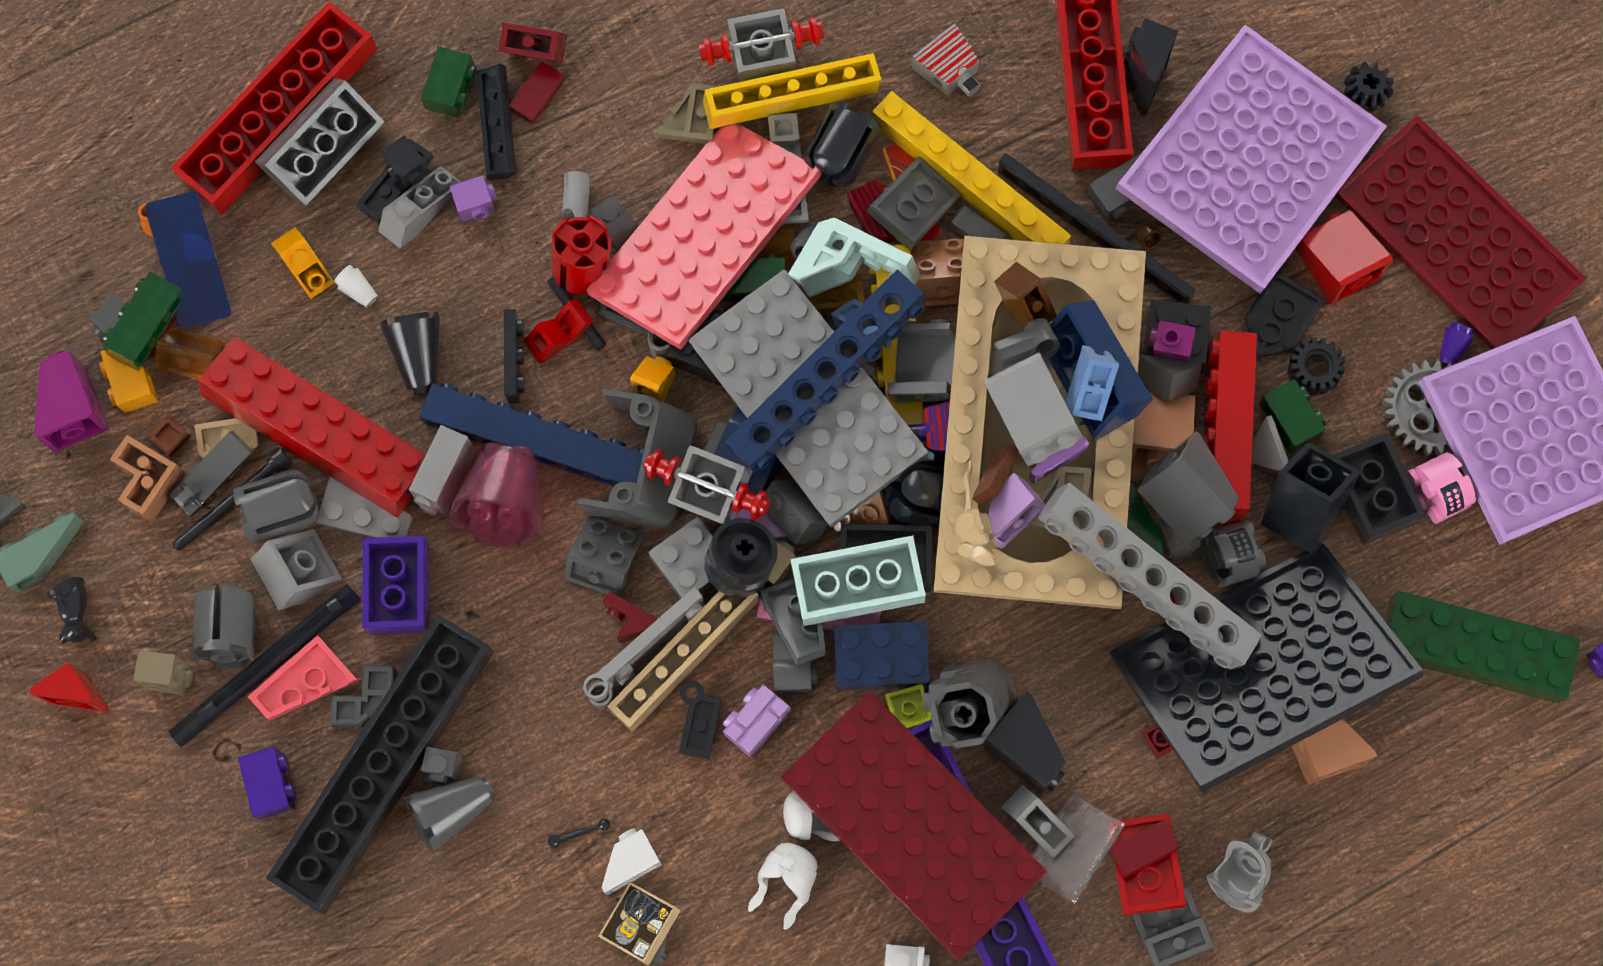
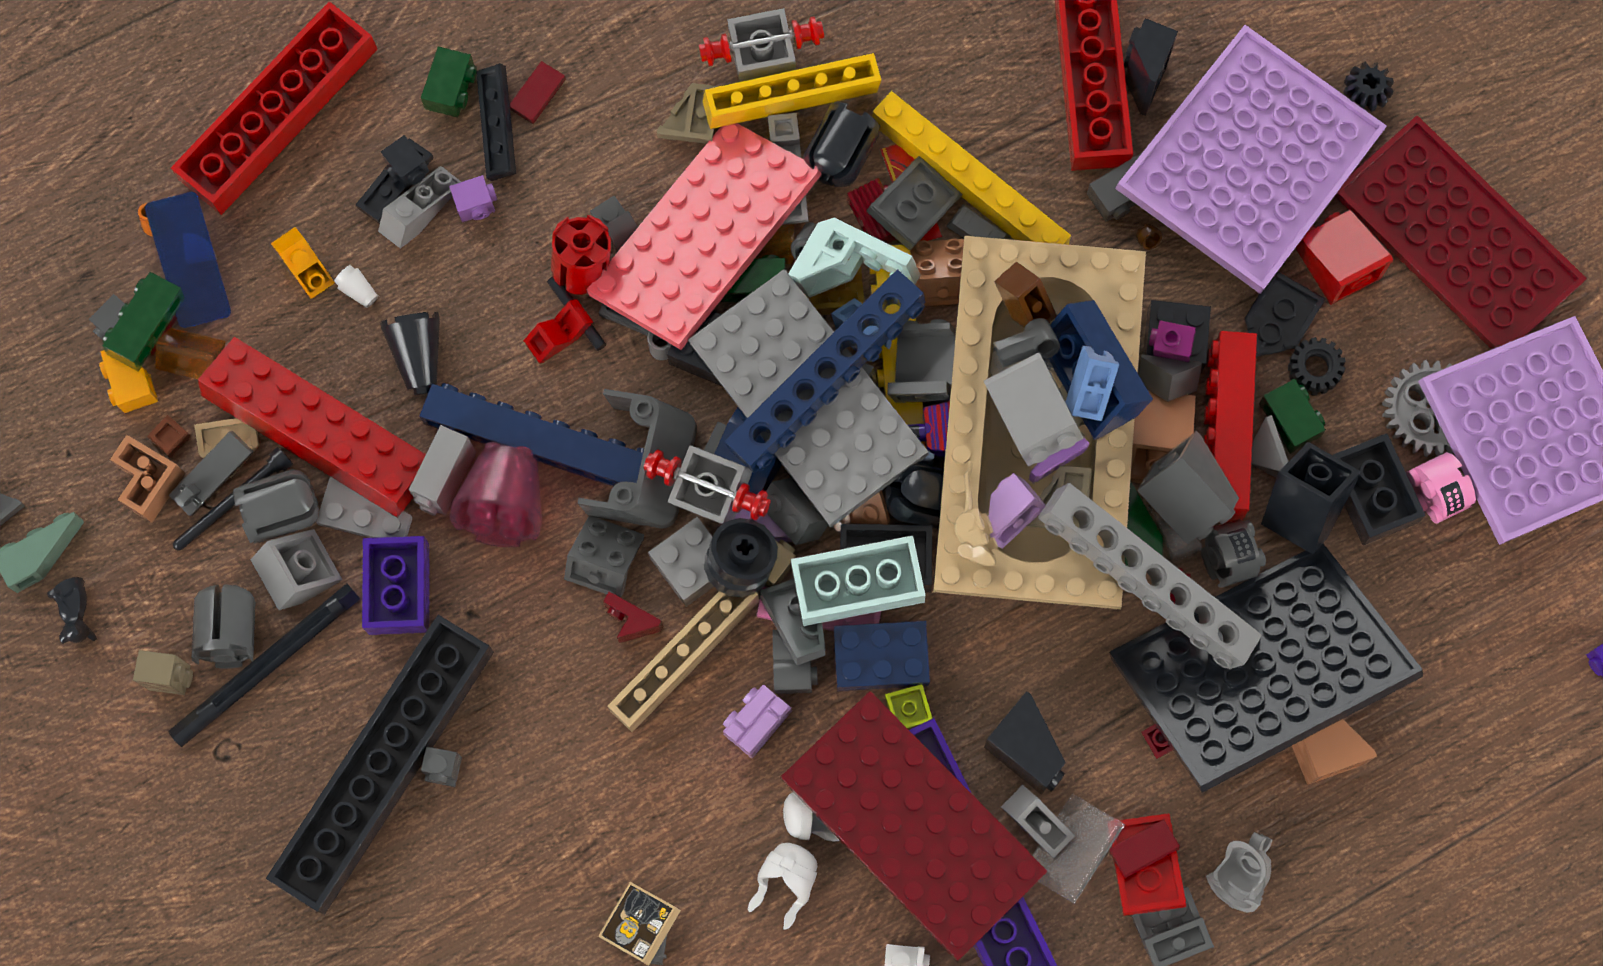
red slope [29,662,109,712] -> none
magenta slope [34,350,110,453] -> none
dark purple brick [238,747,297,820] -> none
coral wing [248,635,359,721] -> none
dark grey brick [254,78,385,206] -> none
dark grey tile [330,665,396,728] -> none
dark grey cone [404,776,495,853] -> none
dark red brick [498,22,567,63] -> none
black plate [504,309,525,403] -> none
black hinge [548,818,610,848] -> none
light grey piece [562,171,590,220] -> none
light grey hinge [583,587,705,709] -> none
white slope [602,828,662,895] -> none
light orange slope [630,356,676,402] -> none
black hinge [679,681,722,760] -> none
light grey torso [912,23,981,97] -> none
dark grey brick [923,657,1016,748] -> none
copper tile [972,443,1019,505] -> none
black tile [998,153,1196,304] -> none
dark green brick [1385,591,1581,703] -> none
dark purple cone [1438,322,1474,367] -> none

